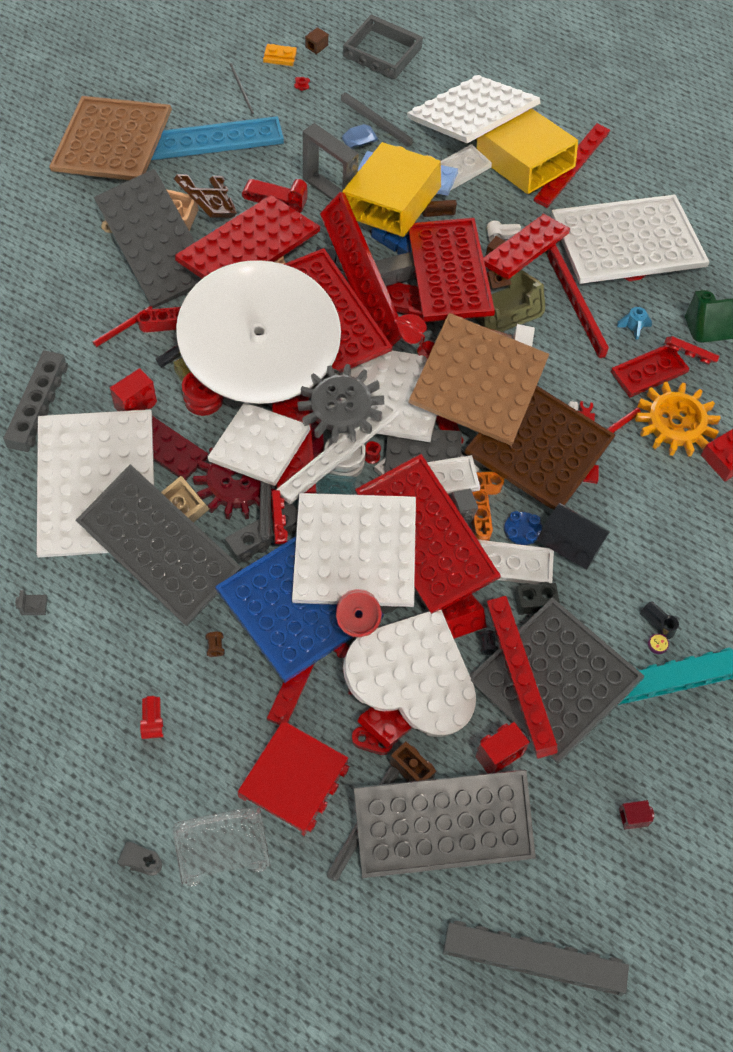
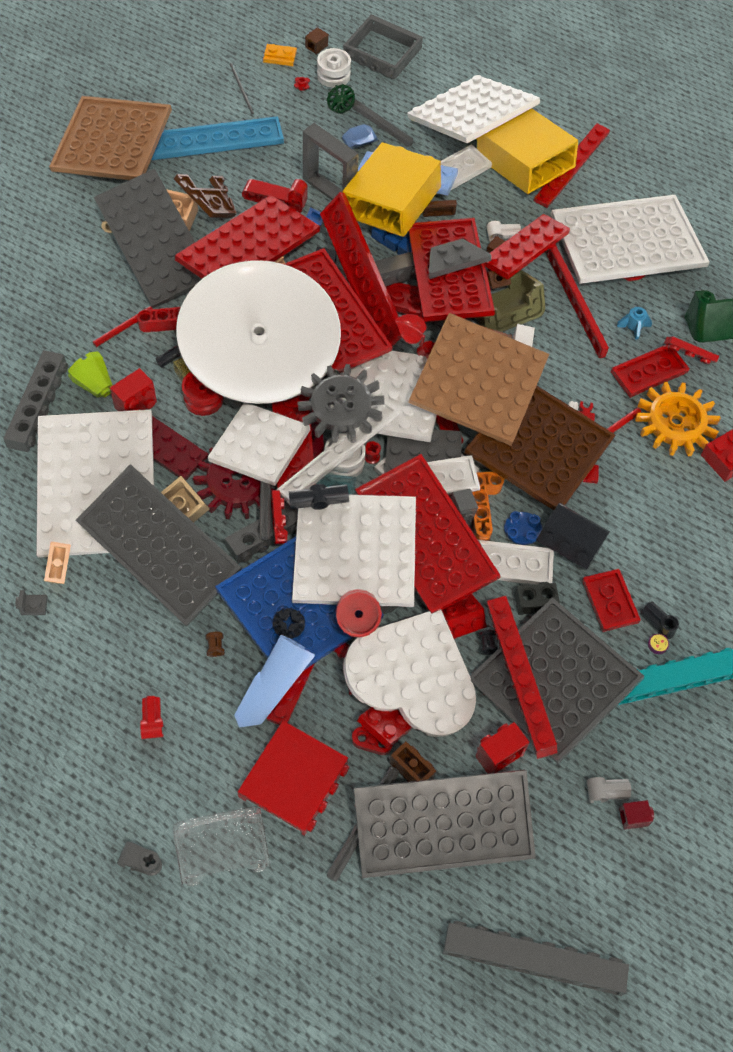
none -> light nougat brick [44,542,71,584]
none -> lime cone [68,351,113,398]
none -> light blue panel [234,635,315,727]
none -> black gear [273,607,305,639]
none -> black piece [289,484,349,510]
none -> blue plate [306,207,323,226]
none -> white wheel [317,48,351,88]
none -> dark green wheel [326,84,355,114]
none -> dark grey wing [429,239,491,279]
none -> red plate [582,569,641,632]
none -> light grey piece [587,777,632,803]

